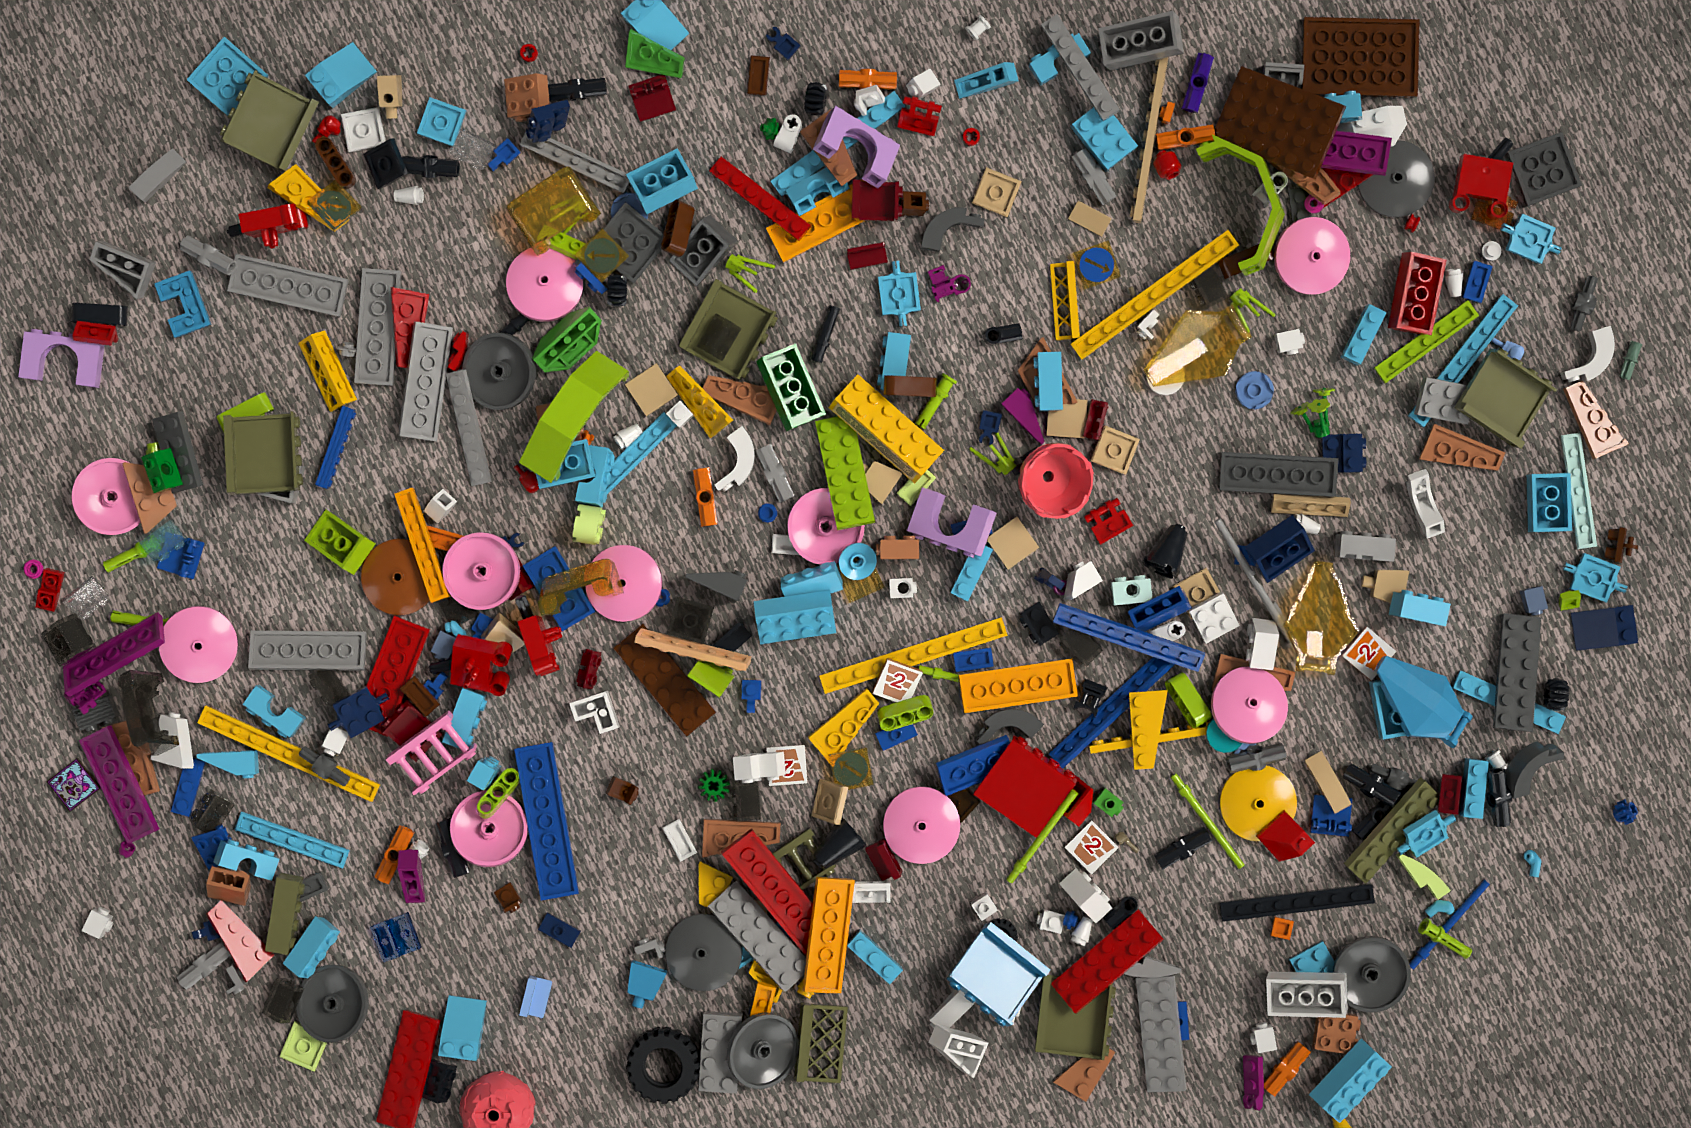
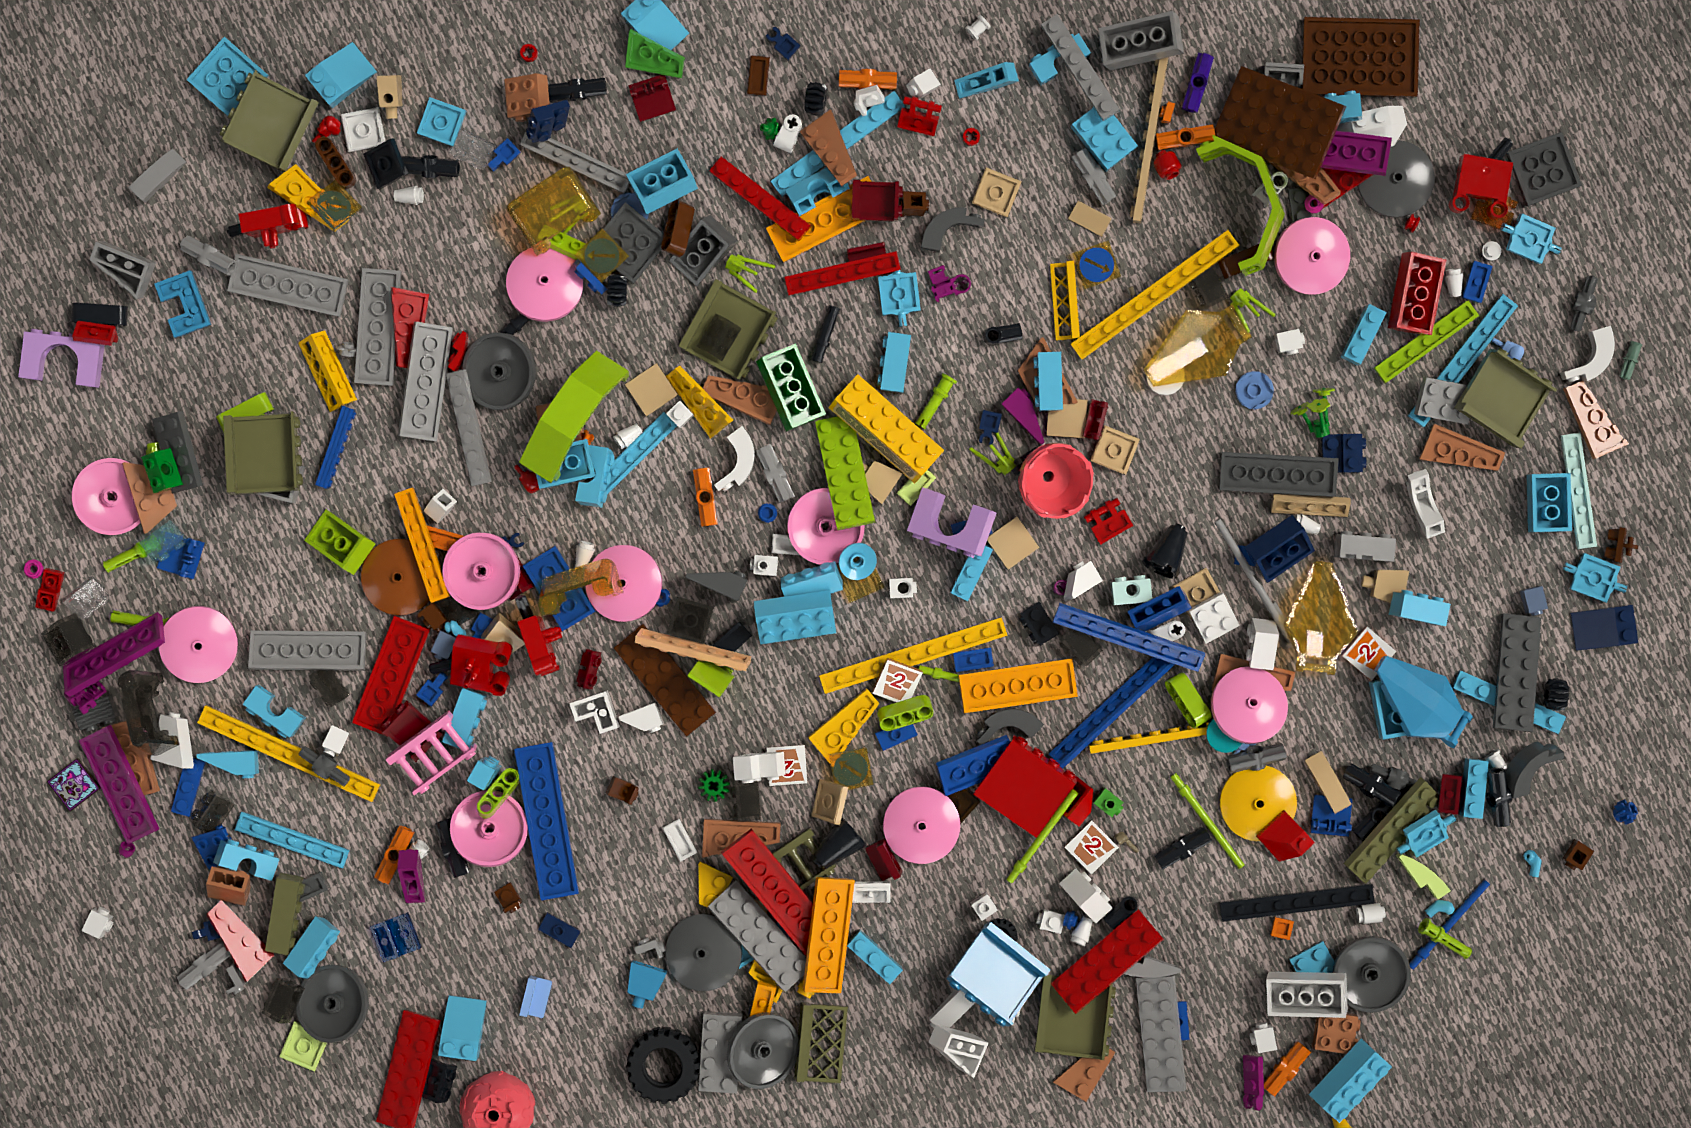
dark blue plate [327,686,389,738] -> none
reddish brown tile [400,676,440,717] -> none
bright green wedge [532,306,602,372] -> none
yellowish green brick [572,504,606,545] -> none
blue plate [742,680,761,713] -> none
lavender arch [813,106,900,188] -> none
nougat brick [876,536,919,559] -> none
reddish brown beam [884,375,937,397] -> none
dark blue plate [1034,567,1065,590] -> none
black piece [1073,679,1108,718] -> none
yellow wing [1129,690,1168,770] -> none
white bracket [1136,310,1159,340] -> none
lime plate [1559,590,1581,611] -> none
none -> reddish brown brick [417,602,449,633]
none -> white cone [575,541,595,570]
none -> white slope [619,702,664,733]
none -> white brick [750,555,778,576]
none -> red plate [784,251,901,295]
none -> white brick [1356,903,1386,924]
none -> reddish brown brick [1562,839,1594,871]

